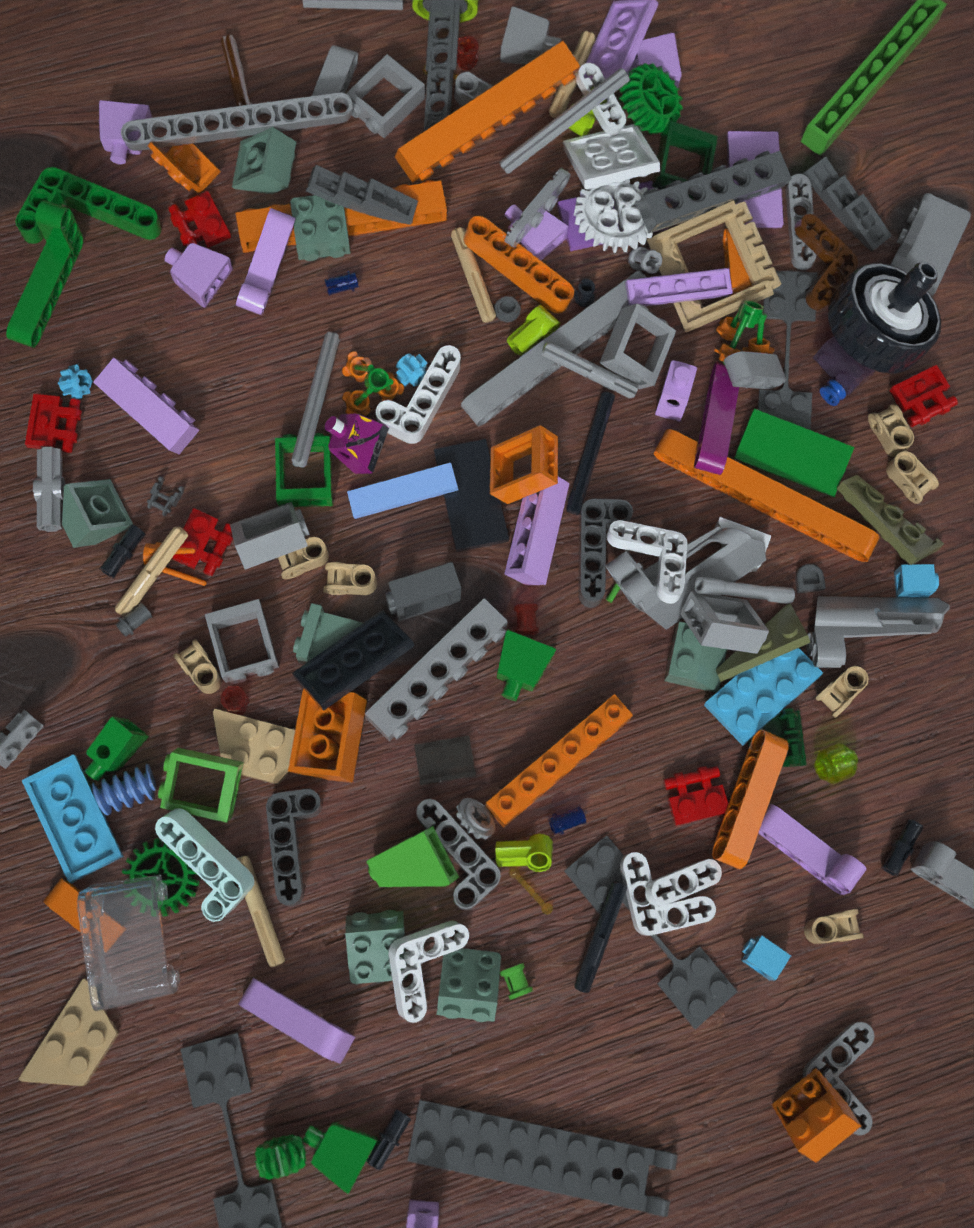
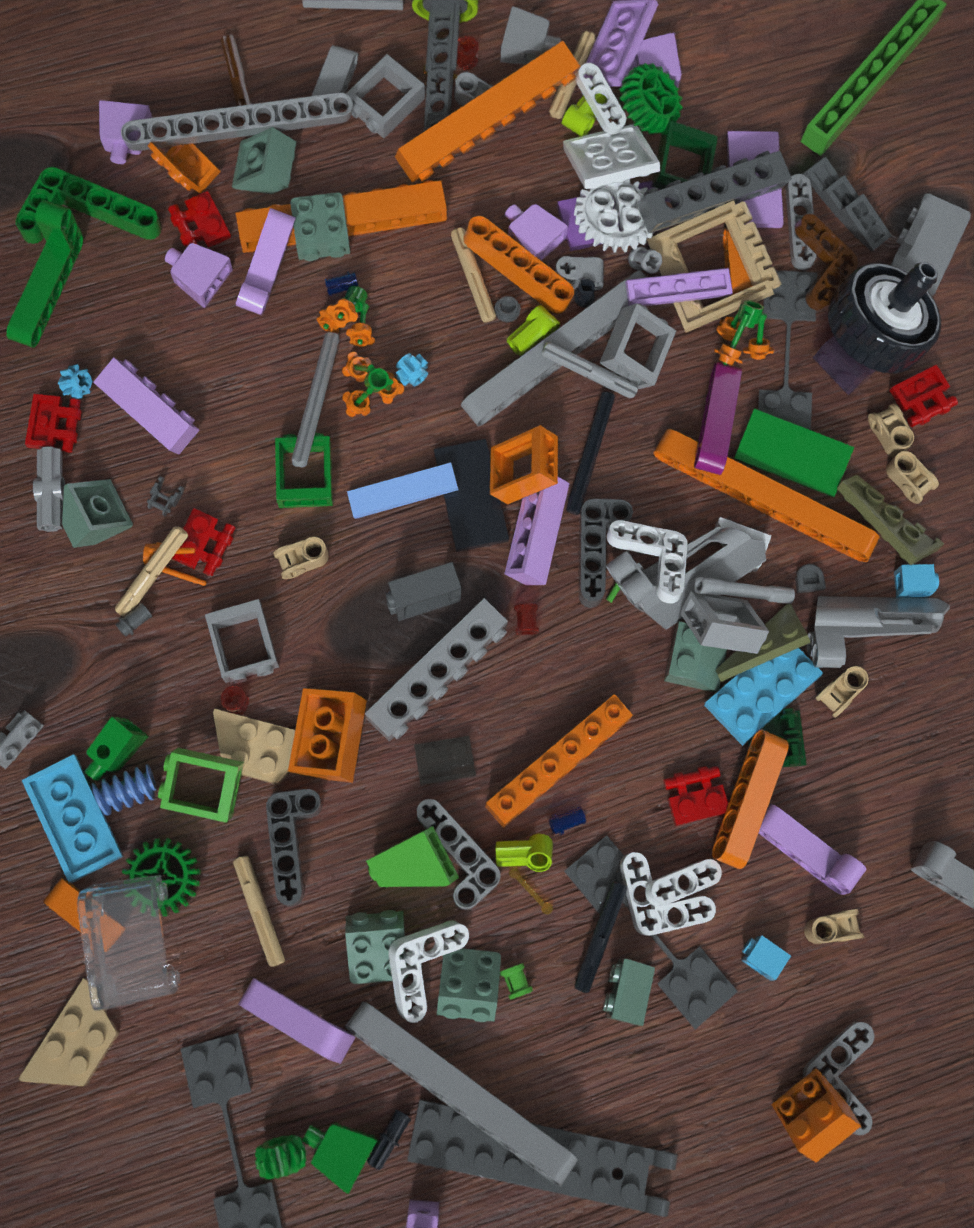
black pin [99,525,146,579] -> none
light aqua beam [155,808,254,922] -> none
tan piece [173,639,222,694] -> none
light grey window [230,502,310,569] -> none
black tile [292,610,415,711] -> none
sand green bracket [293,603,363,664] -> none
dark grey slope [306,165,418,225] -> none
tan piece [323,562,377,595] -> none
magenta torso [325,414,389,474] -> none
white beam [376,345,461,444] -> none
light grey gear [456,798,495,840] -> none
green torso [497,630,556,701] -> none
light grey axle [500,68,630,174] -> none
light grey plate [504,168,570,248] -> none
lavender torso [655,360,697,422] -> none
light grey beam [724,351,786,389] -> none
clear neon green head [814,743,858,784] -> none
blue bush [820,379,846,406] -> none
black pin [881,819,924,877] -> none
none -> orange plant [317,286,375,347]
none -> light grey beam [345,1002,578,1187]
none -> light grey piece [555,256,604,291]
none -> sand green slope [602,958,655,1026]

